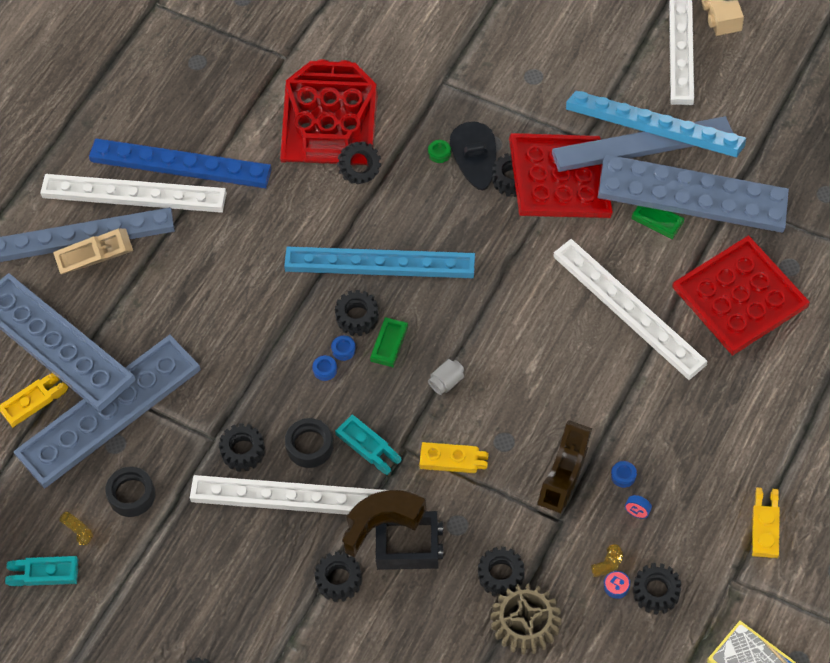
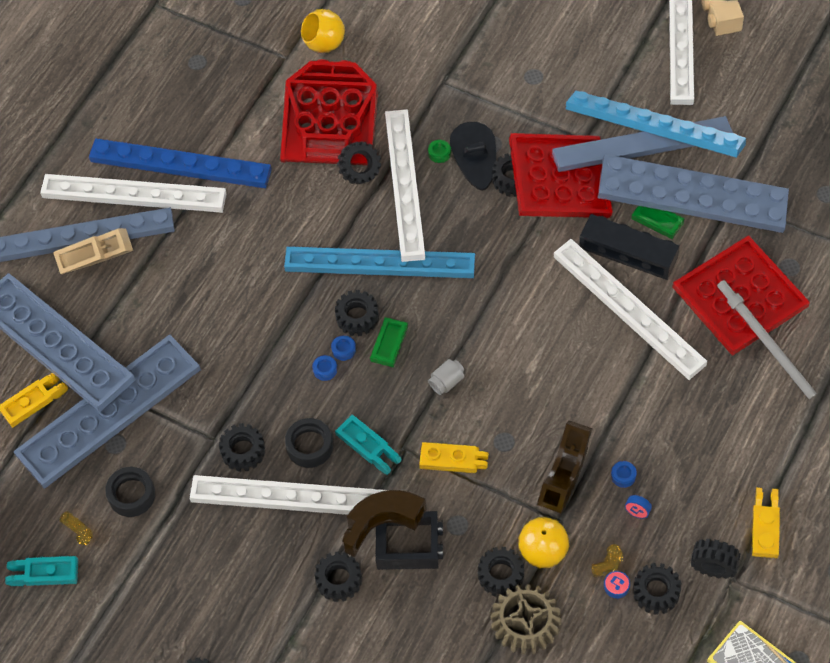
none -> yellow helmet [301,9,345,53]
none -> white plate [385,109,425,262]
none -> yellow helmet [518,517,569,568]
none -> black brick [579,214,680,280]
none -> black tyre [691,539,741,579]
none -> light grey bar [717,280,817,400]

